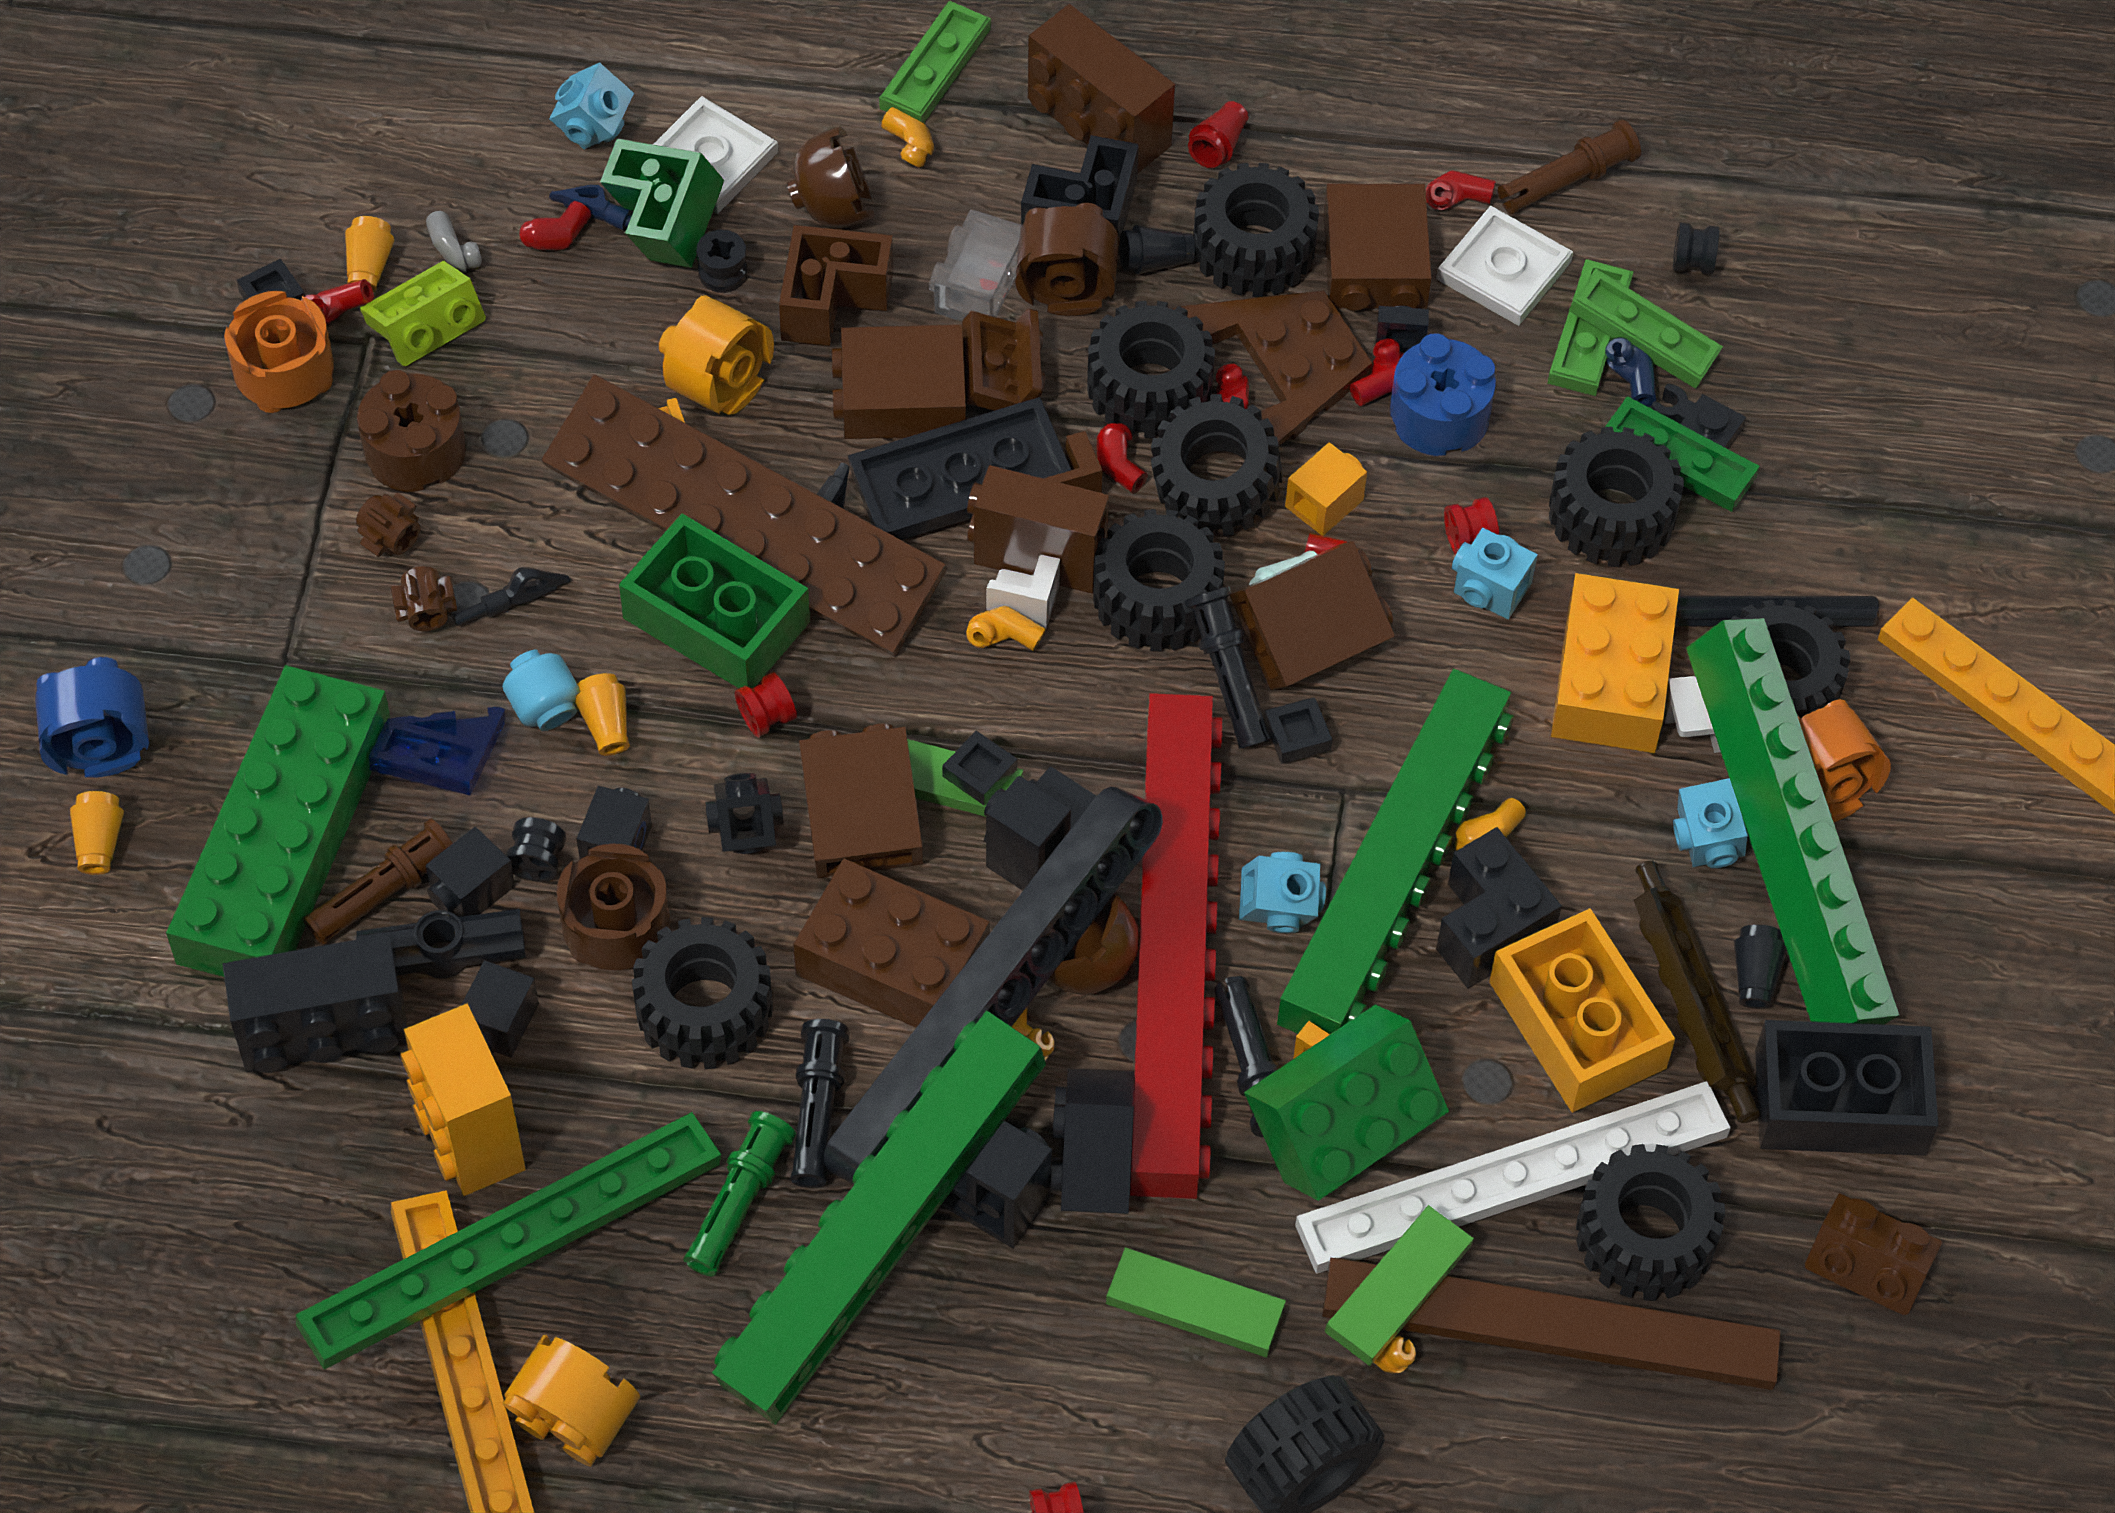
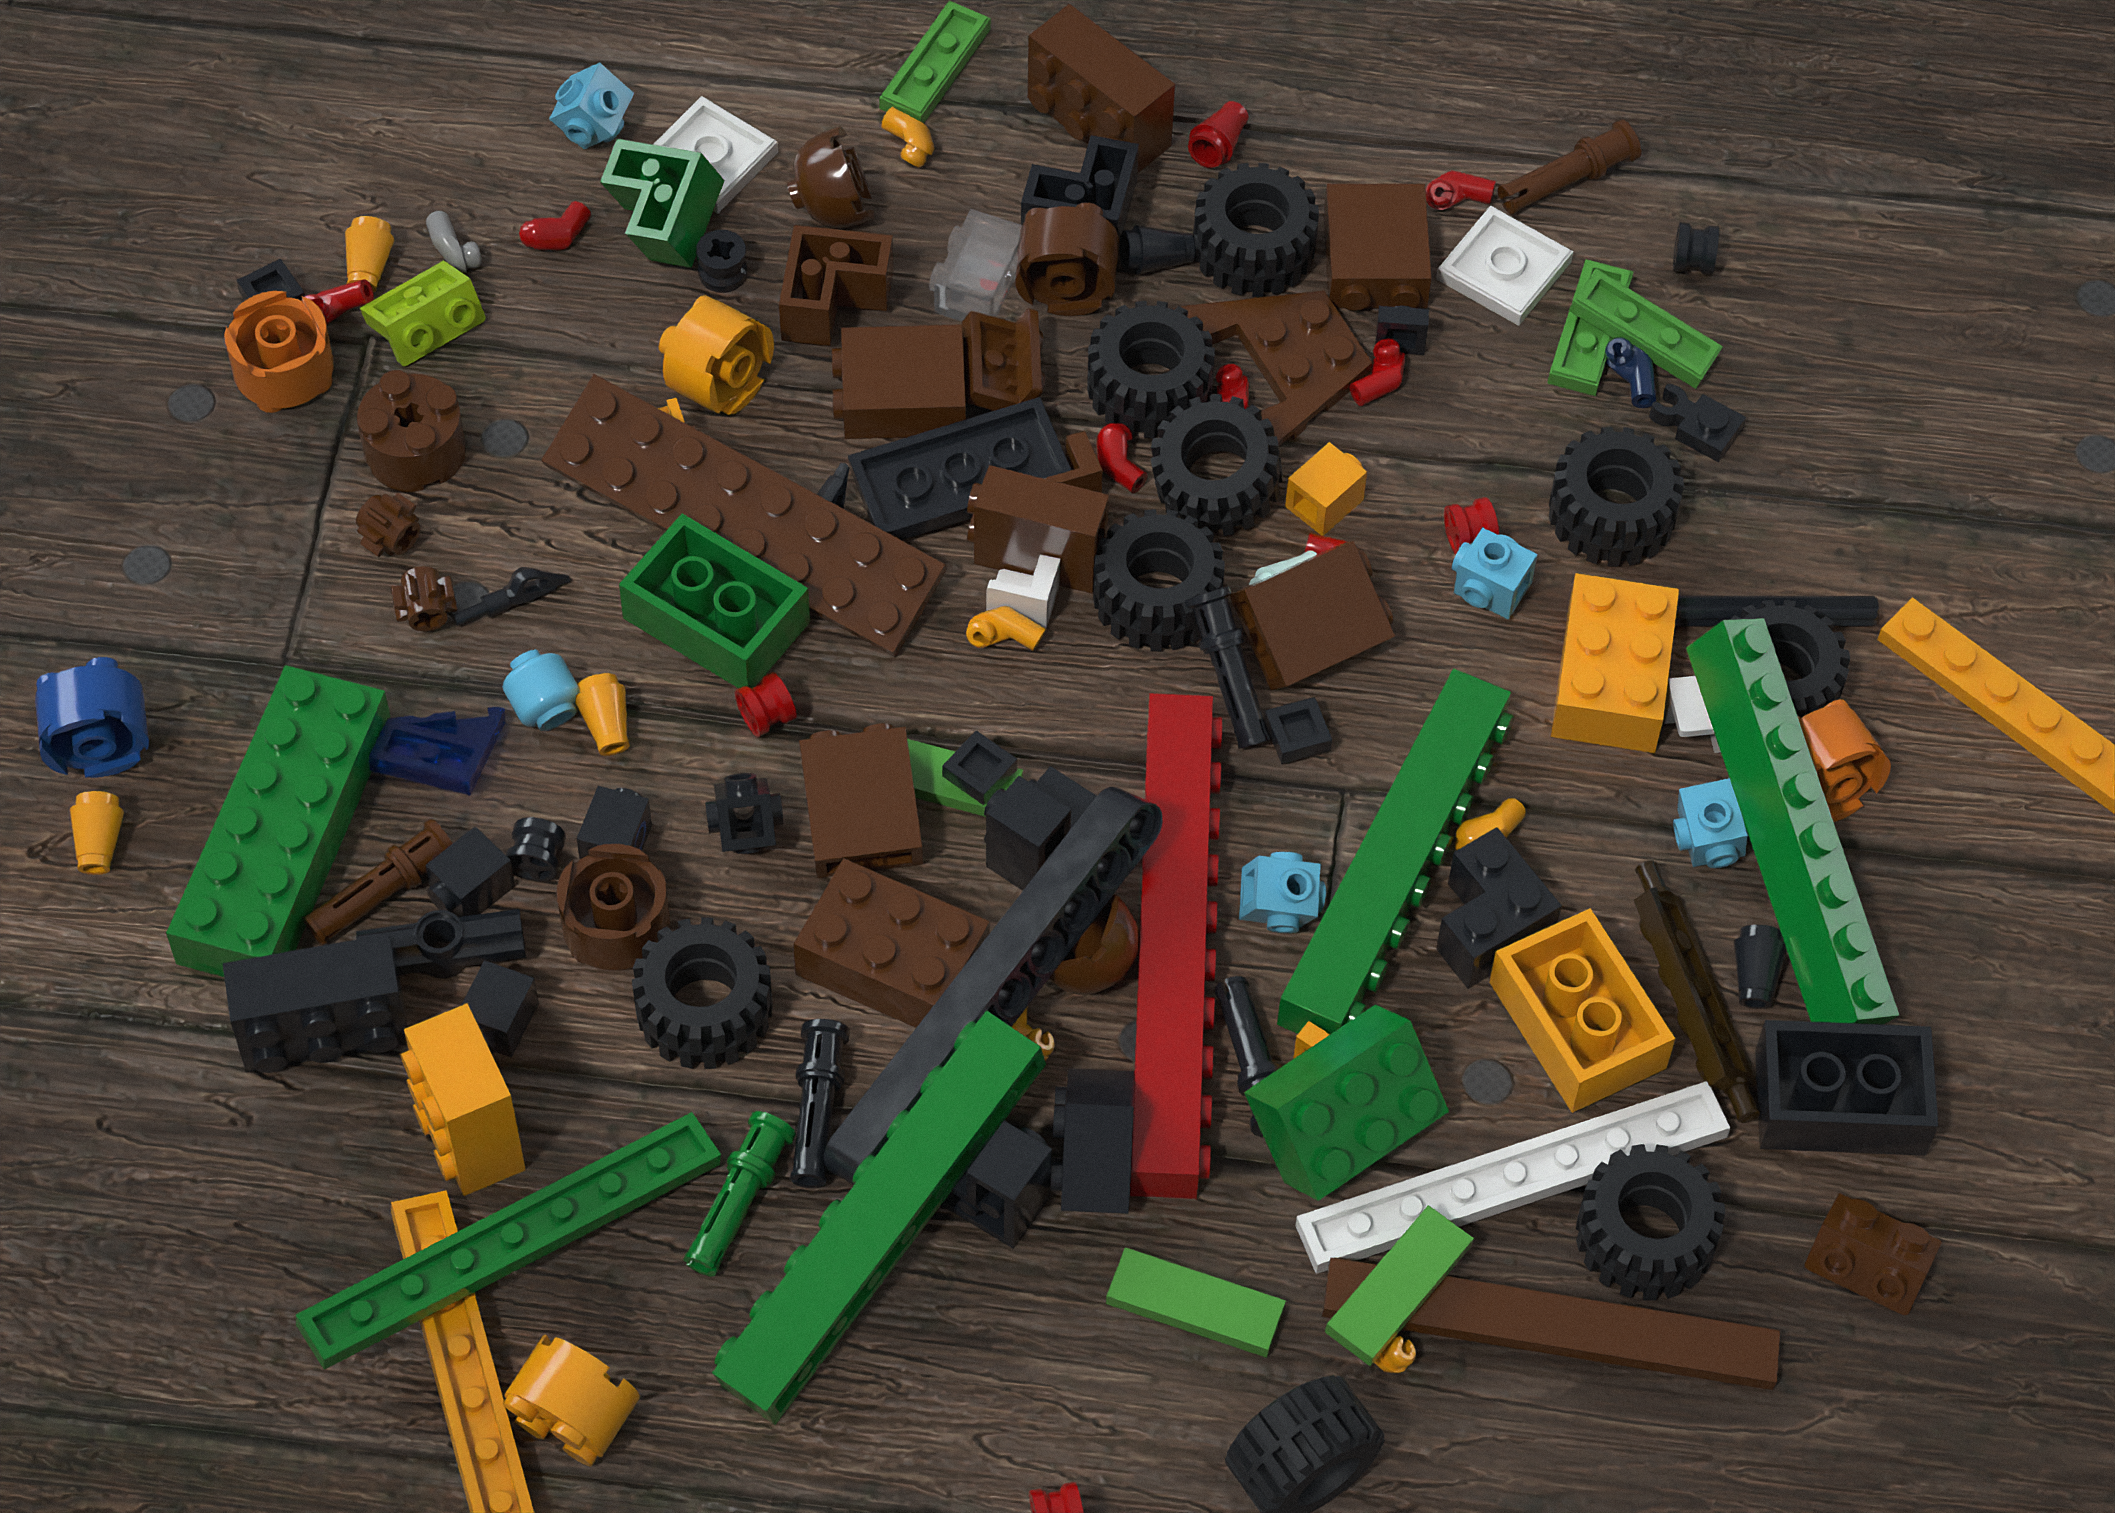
dark blue hand [549,185,633,231] -> none
blue brick [1390,334,1496,456] -> none
green plate [1605,396,1760,512] -> none

